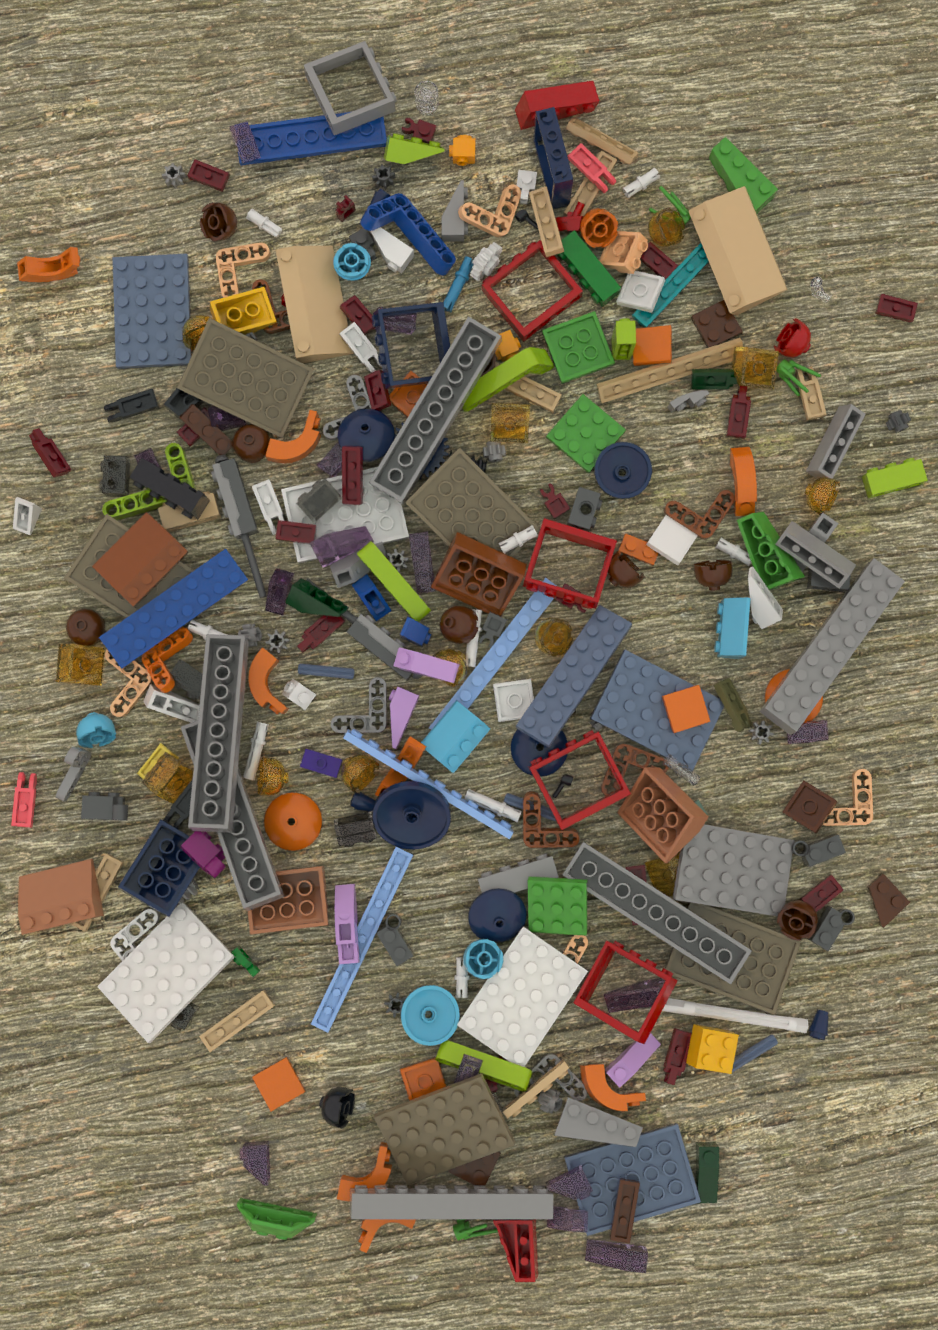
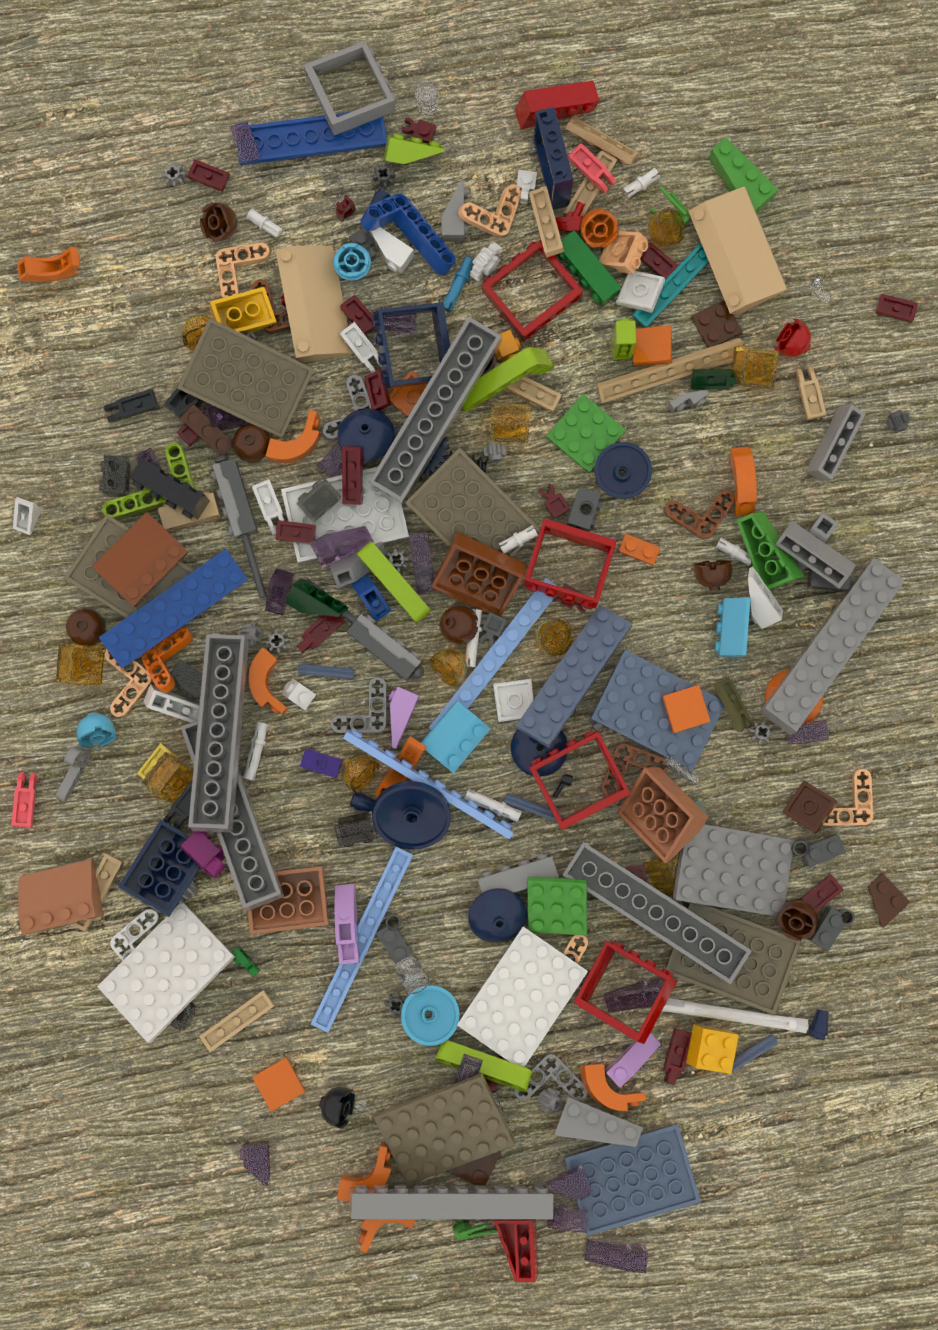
dark red hinge [29,428,71,478] -> none
dark grey hinge [81,792,128,821] -> none
sand blue plate [112,253,192,369] -> none
white pin [188,620,228,640] -> none
bright green wedge [237,1198,317,1240] -> none
clear yellow cylinder [257,757,289,796] -> none
orange dish [264,793,322,851] -> none
lavender slope [394,648,459,683] -> none
blue slope [400,617,432,648] -> none
orange tile [400,1058,447,1101] -> none
light orange brick [449,135,476,166] -> none
white pin [454,957,470,998] -> none
medium azure cylinder [463,939,503,979] -> none
tan plate [503,1059,569,1119] -> none
black hand [515,210,538,230] -> none
dark orange beam [523,791,580,848] -> none
bright green plate [542,311,615,384] -> none
reddish brown cylinder [608,551,645,588] -> none
reddish brown plate [610,1178,640,1244] -> none
white tile [646,515,698,566] -> none
dark green slope [696,1142,719,1203] -> none
dark red hinge [726,385,751,439] -> none
bright green plant [775,359,821,397] -> none
clear yellow cylinder [805,477,840,515] -> none
lime brick [862,458,928,499] -> none
none -> clear wheel [395,956,429,994]

